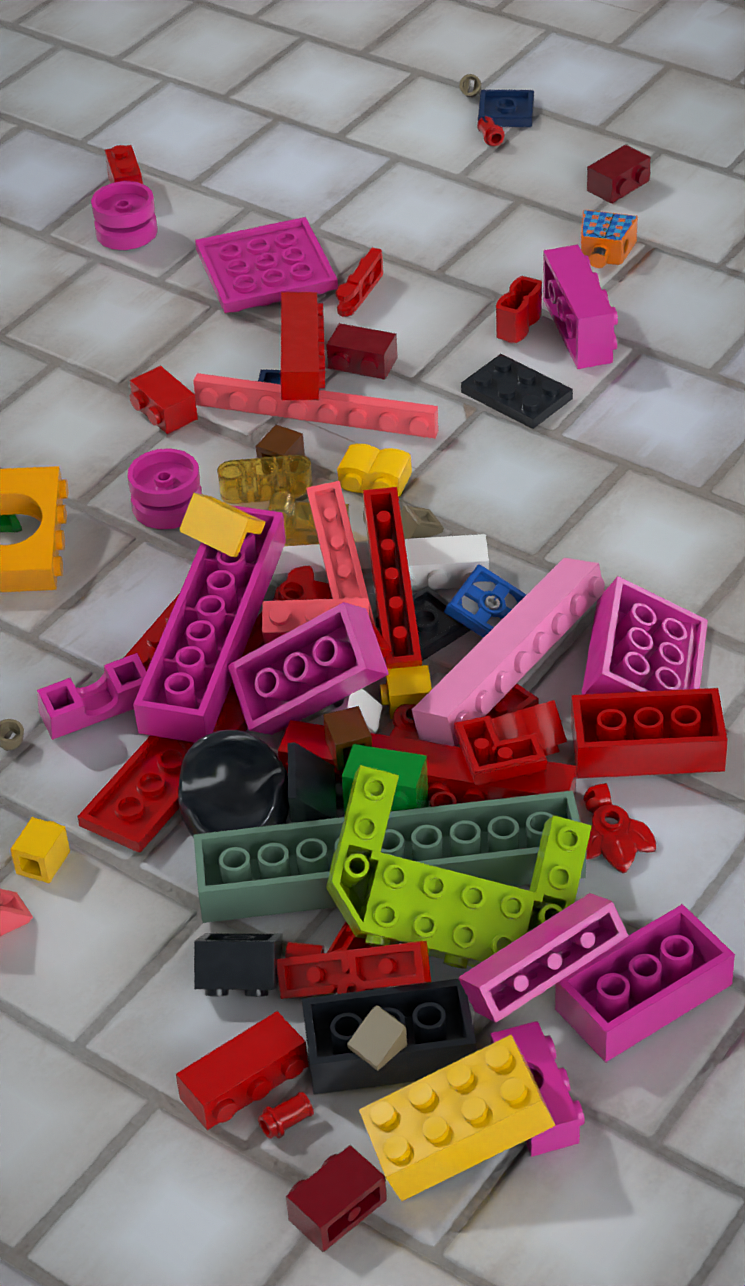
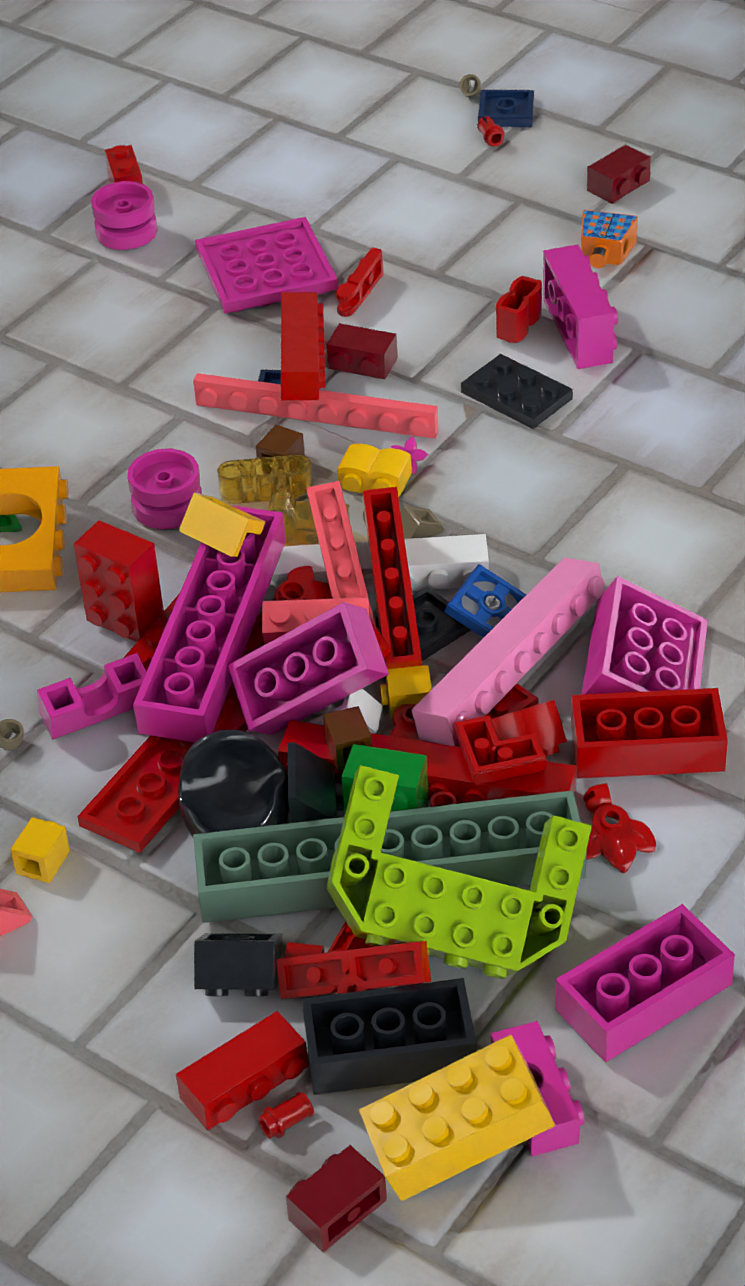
red brick [129,366,198,434] -> none
dark tan slope [348,1006,407,1071] -> none
dark pink brick [458,893,629,1022] -> none
none -> red brick [73,520,164,642]
none -> dark pink plant [391,436,428,475]

